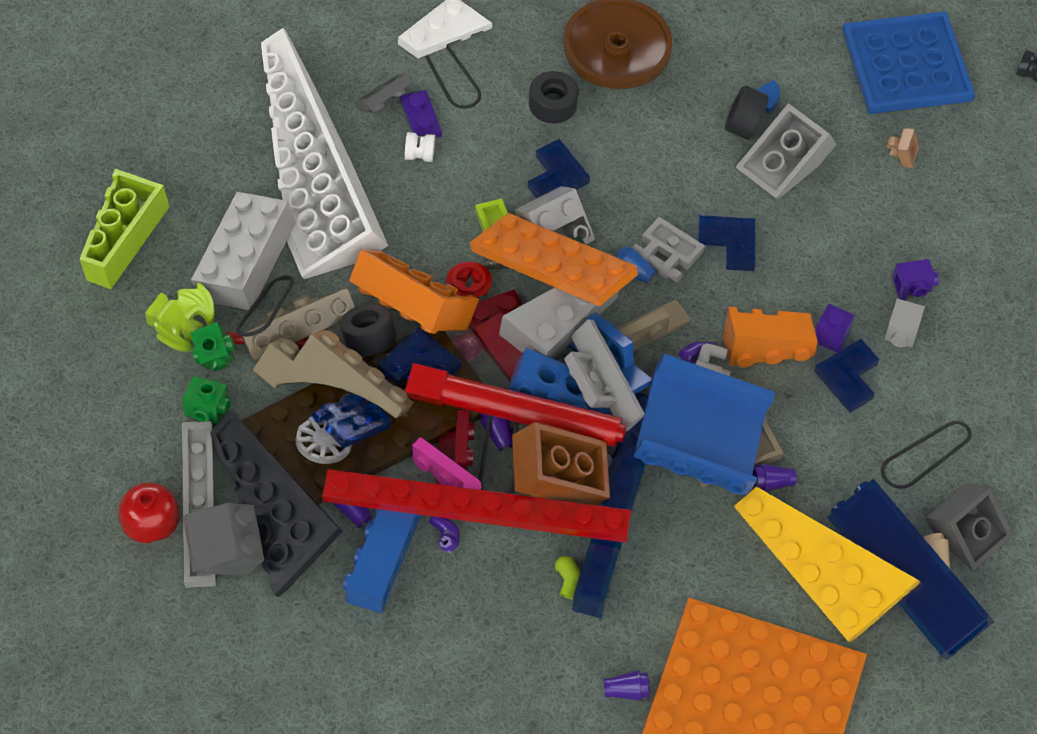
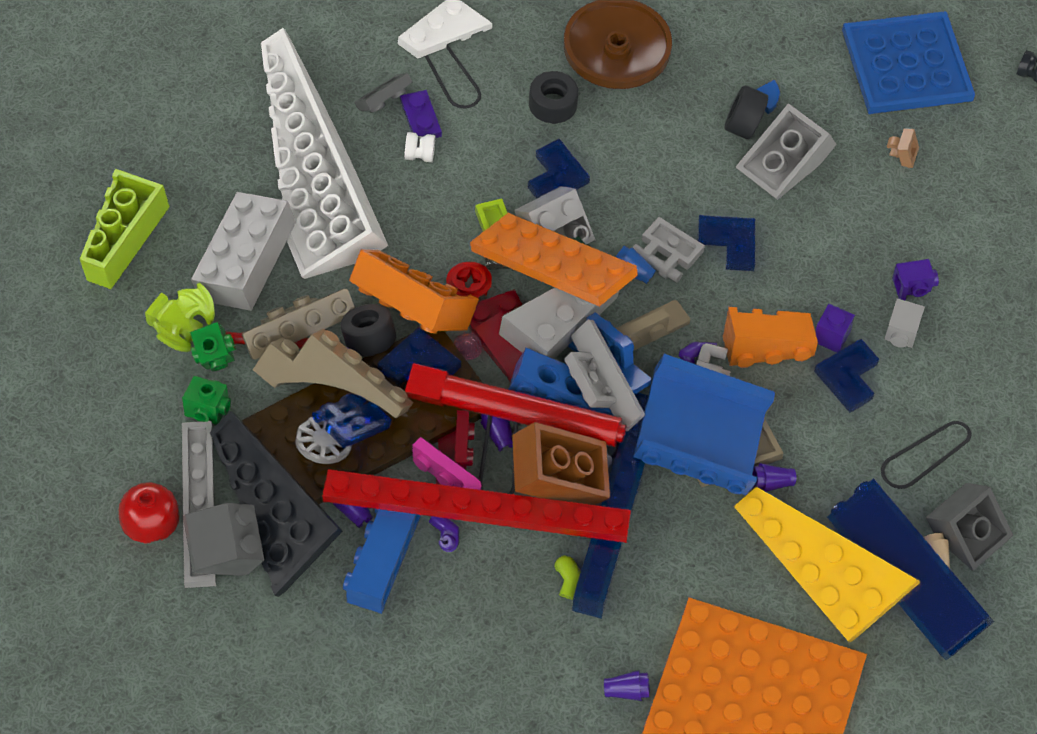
black piece [235,276,295,337] -> none

